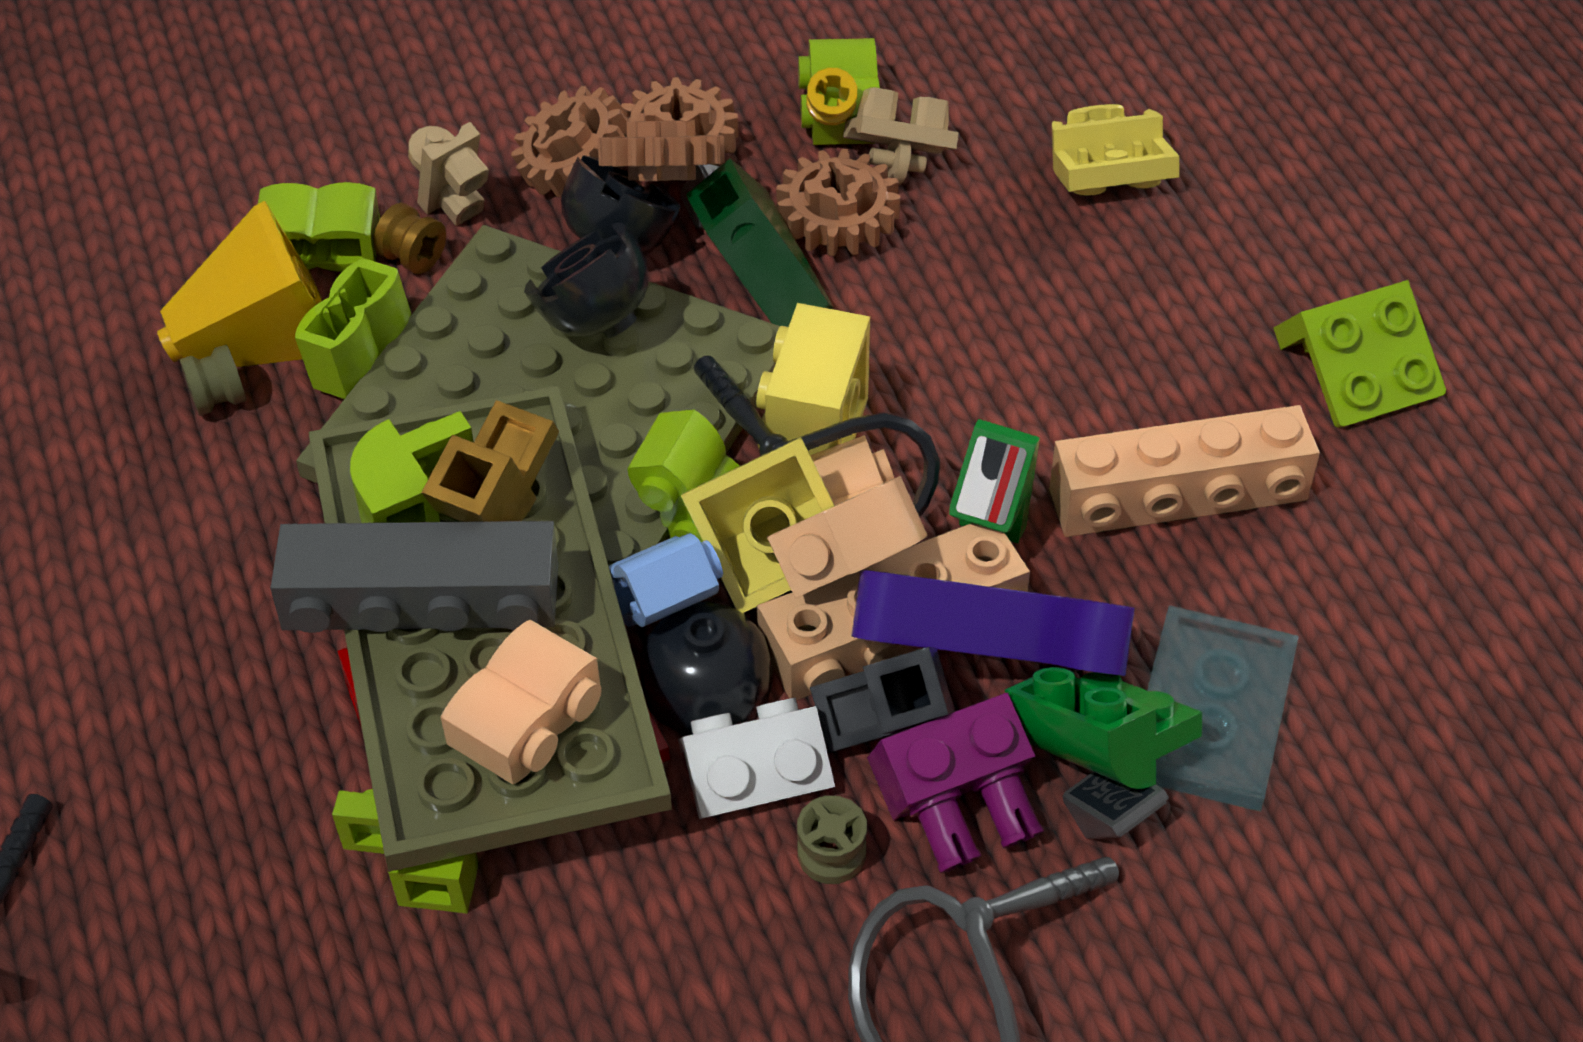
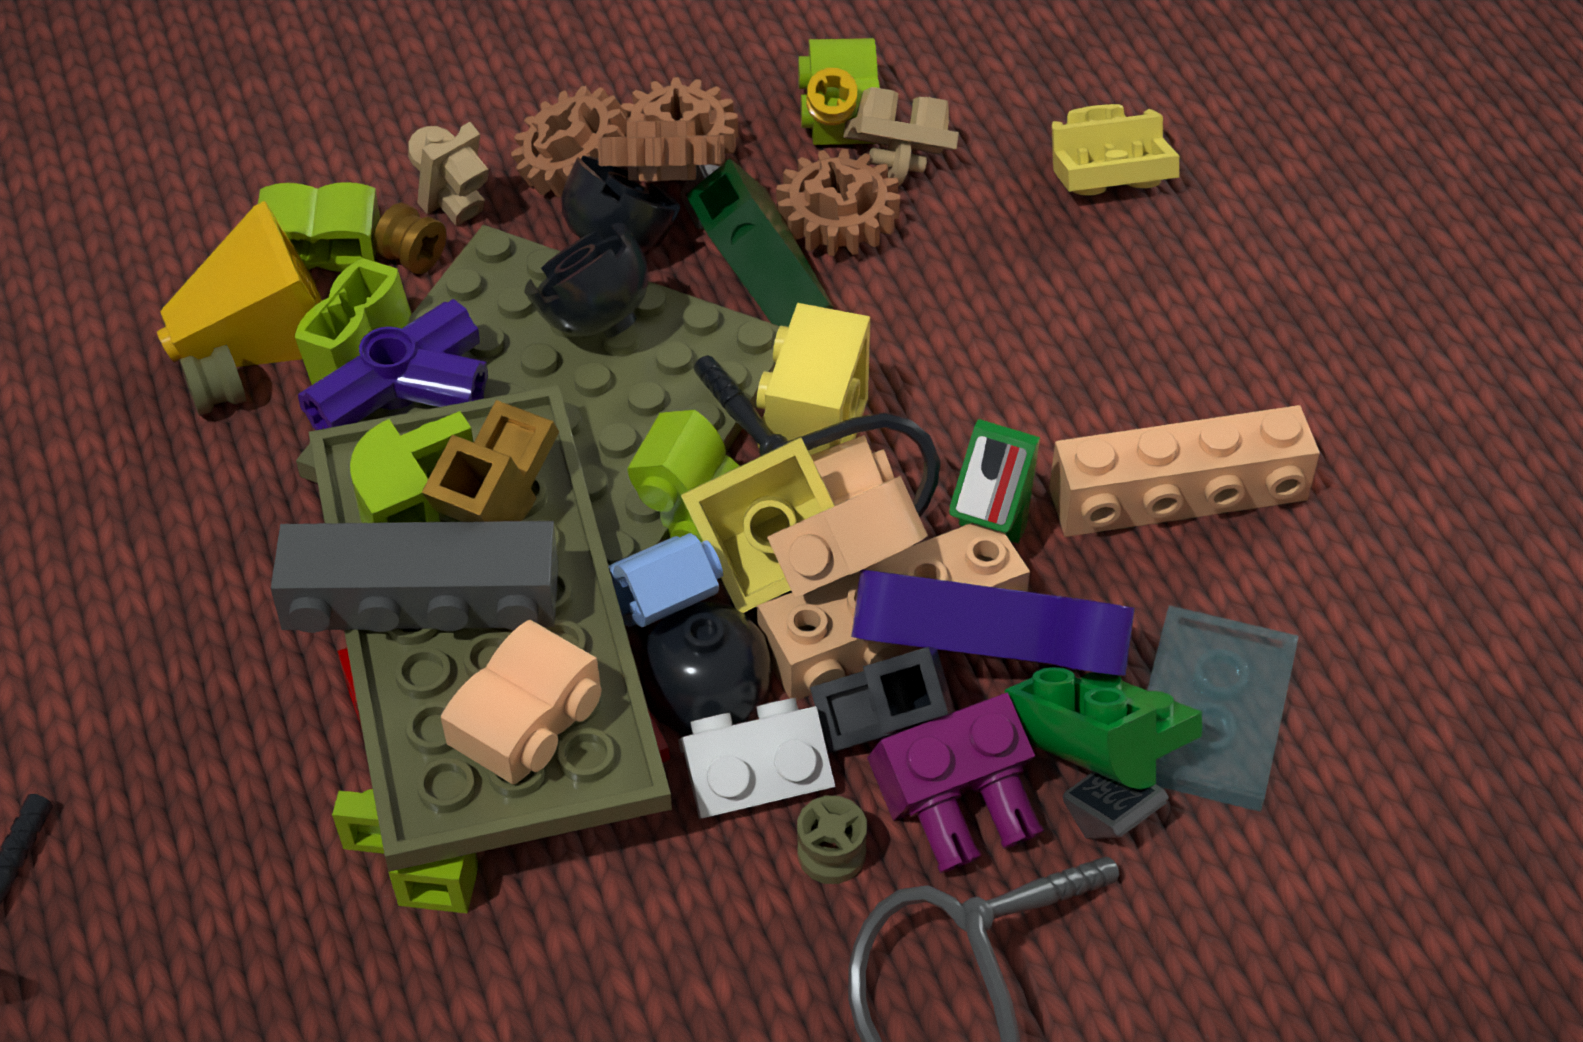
lime bracket [1273,280,1446,428] -> none
none -> dark purple piece [298,299,488,430]

